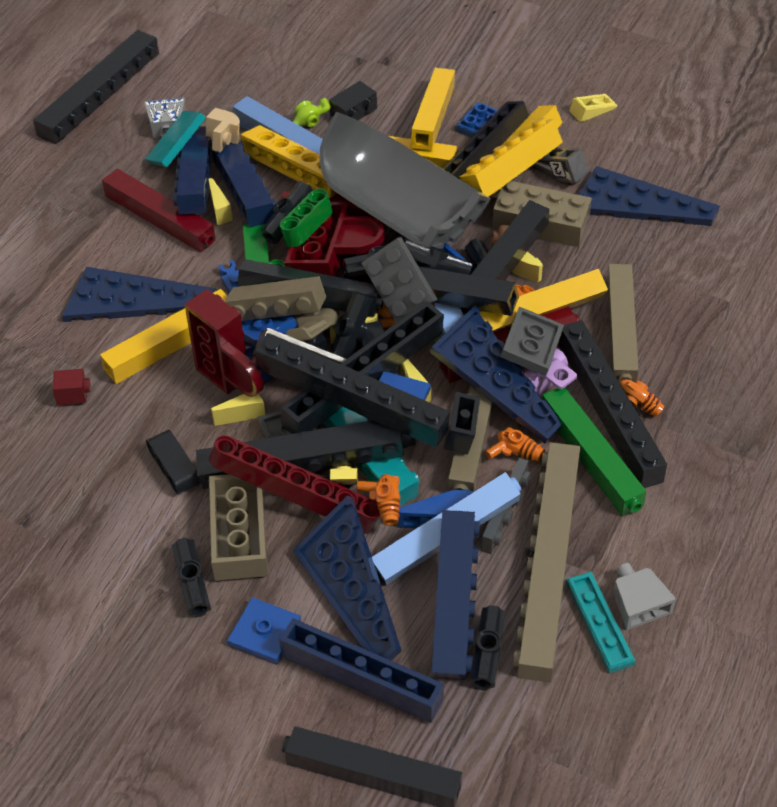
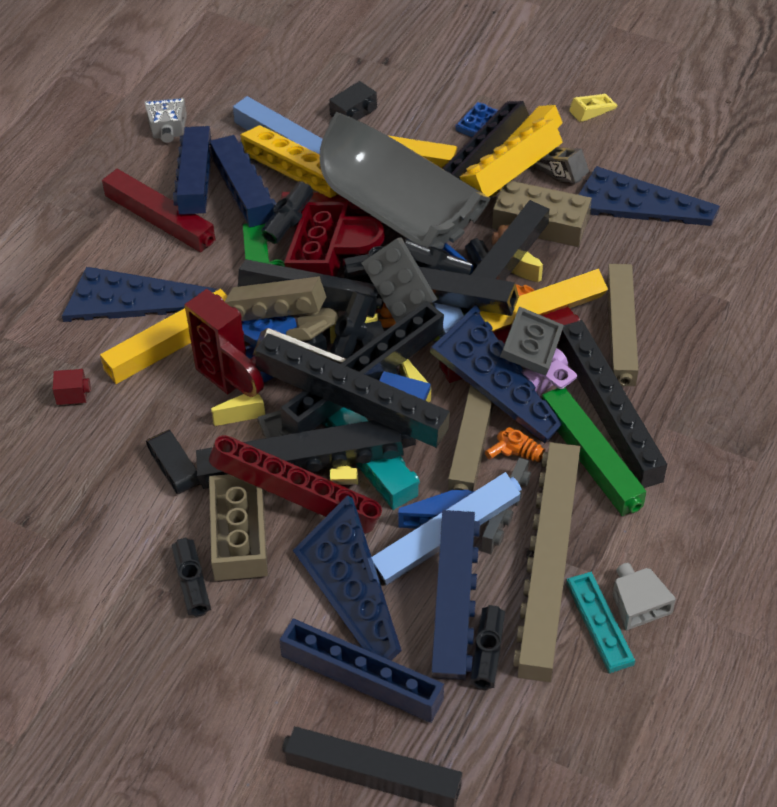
black brick [33,30,159,144] -> none
teal tile [145,111,206,167] -> none
tan brick [206,108,240,152] -> none
light yellow slope [209,178,233,225] -> none
blue plate [219,260,239,293] -> none
blue plate [227,597,301,664] -> none
green beam [280,189,333,247] -> none
lime piece [293,98,331,127] -> none
orange piece [357,474,400,526] -> none
yellow brick [411,68,455,150] -> none
black brick [443,392,480,455] -> none
orange piece [620,379,664,417] -> none

